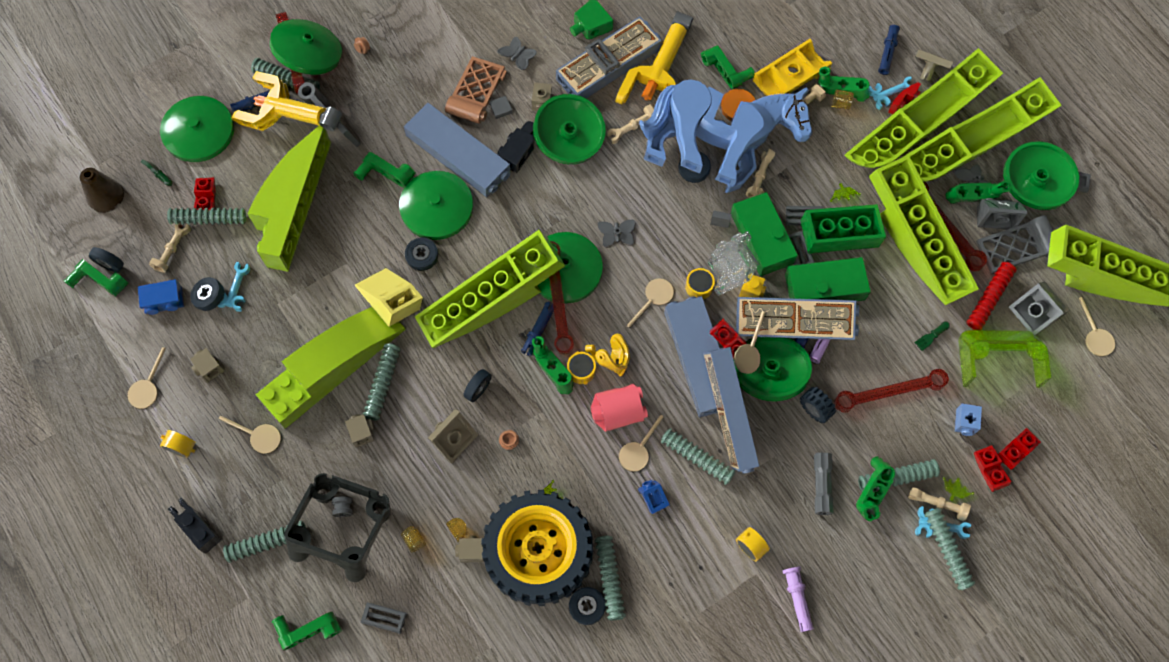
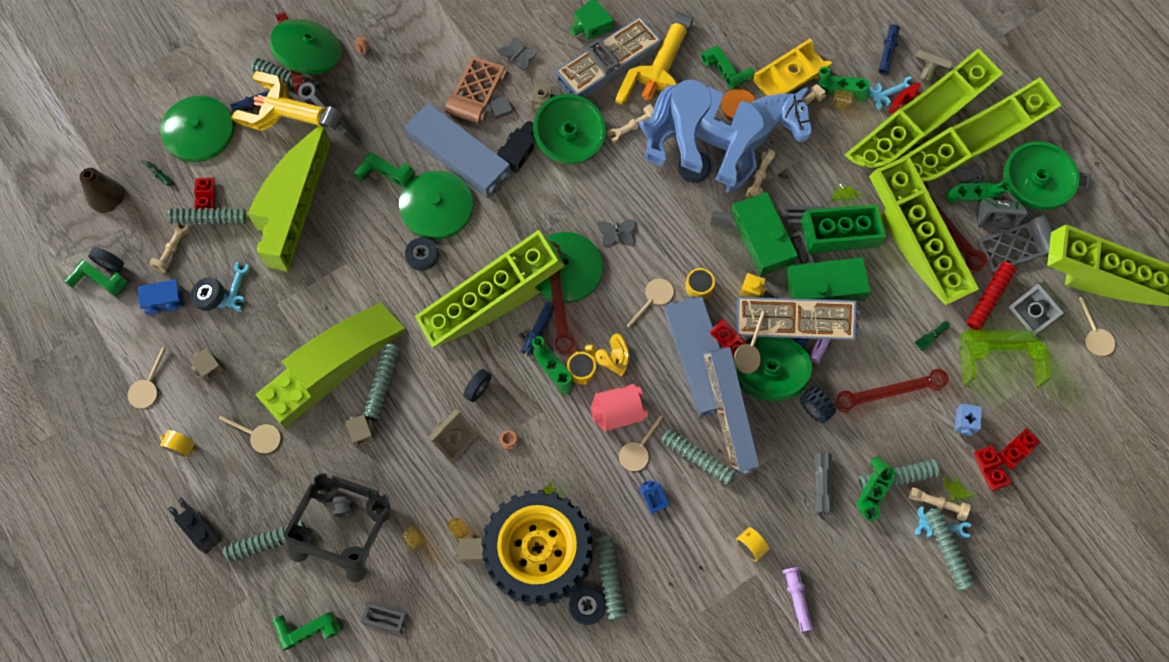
light yellow slope [355,268,423,327] -> none
clear bracket [707,231,759,296] -> none

